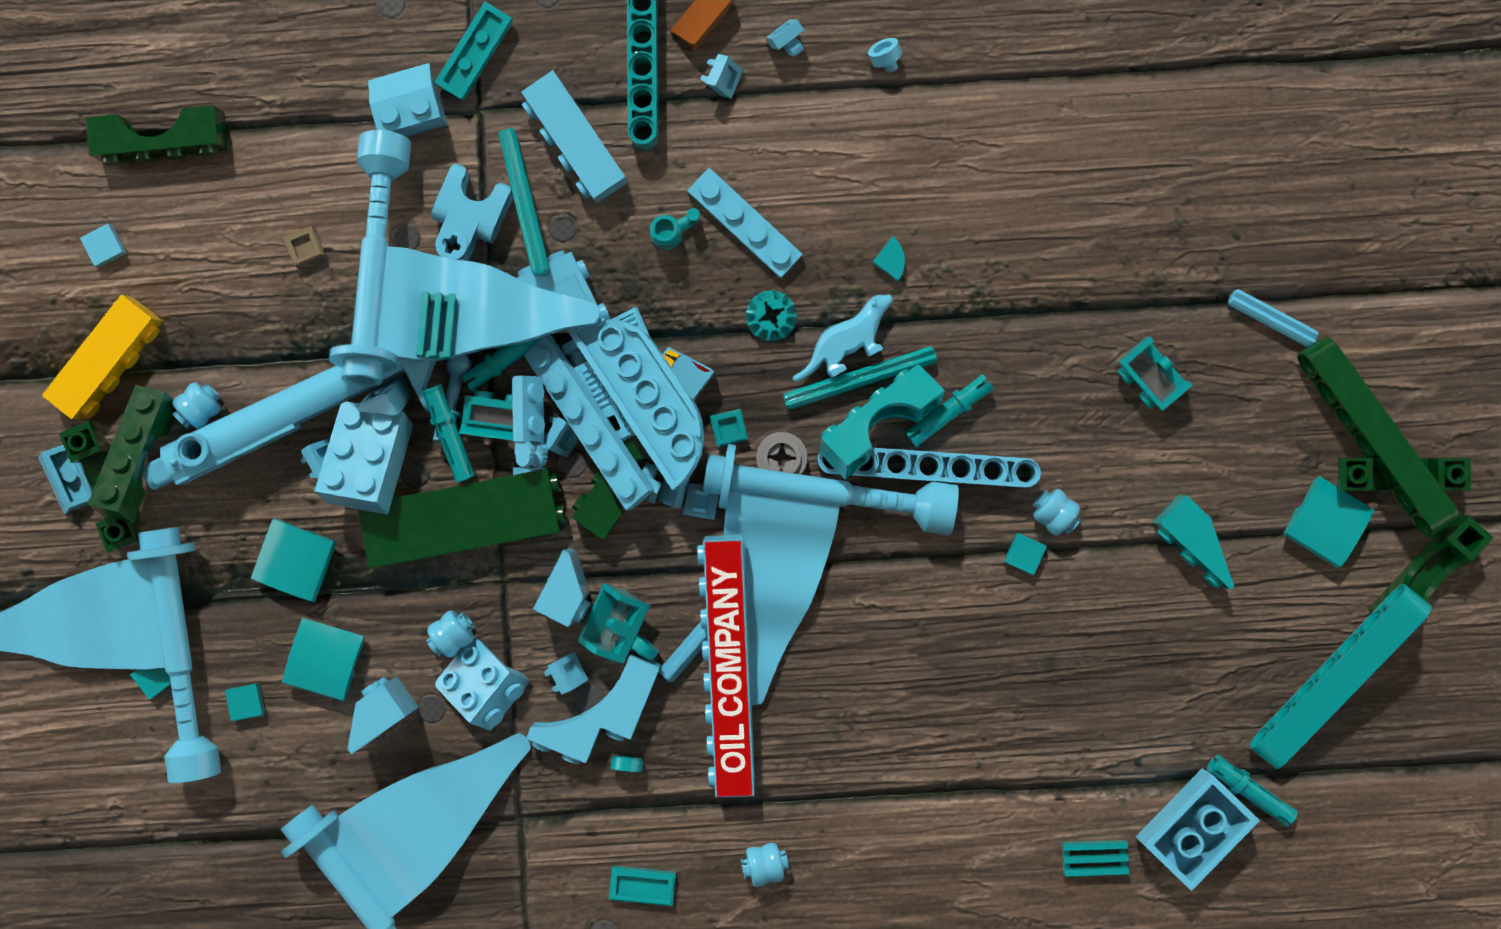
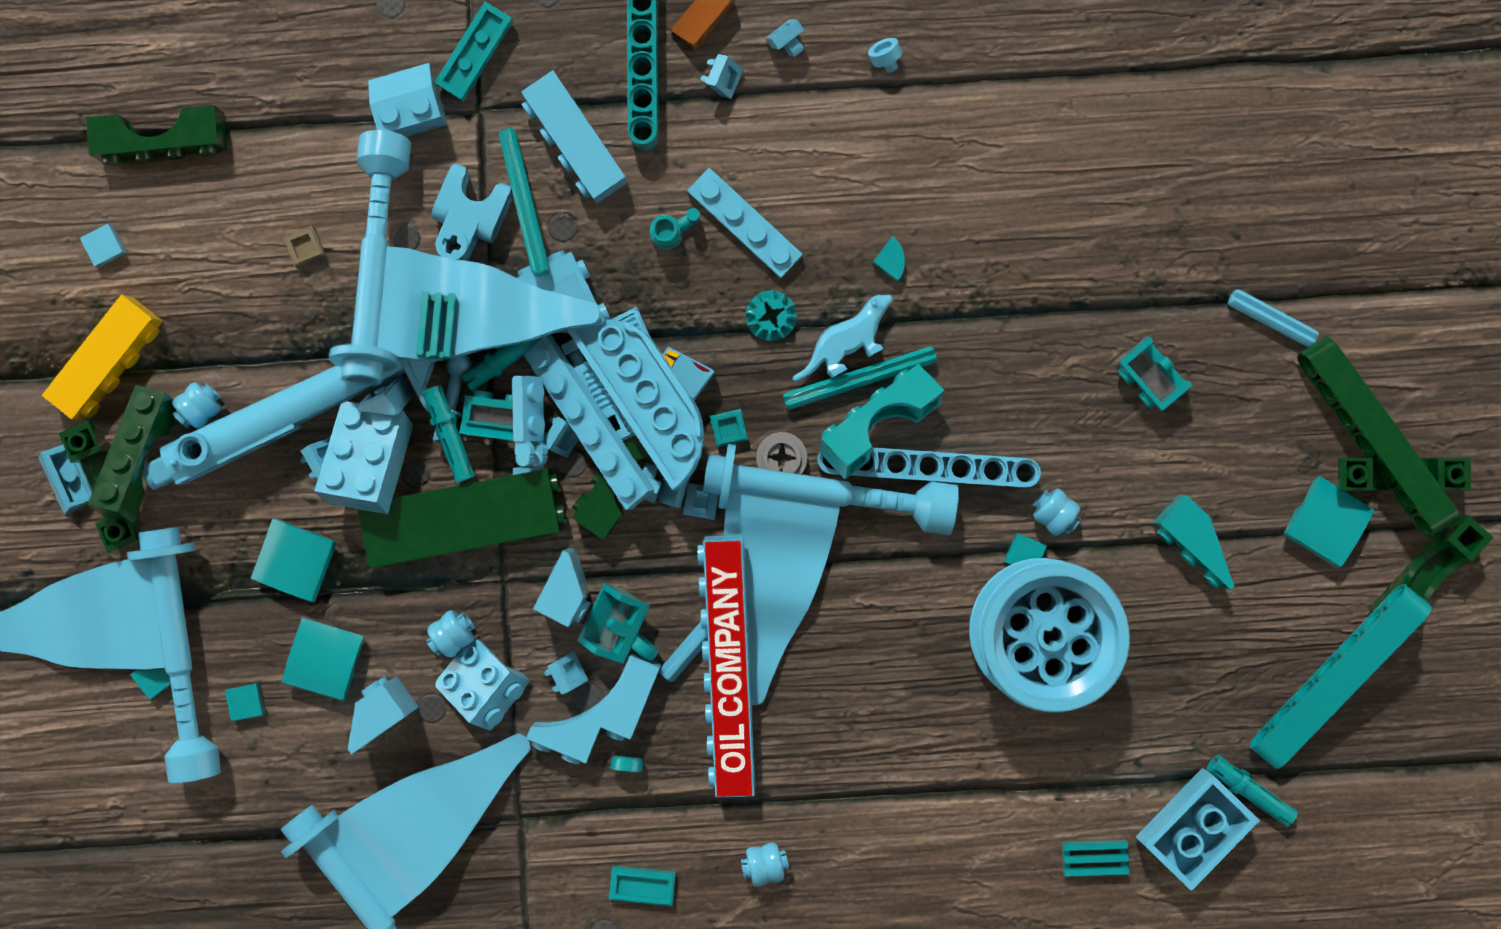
teal pin [904,374,994,448] -> none
none -> medium azure wheel [969,558,1129,712]

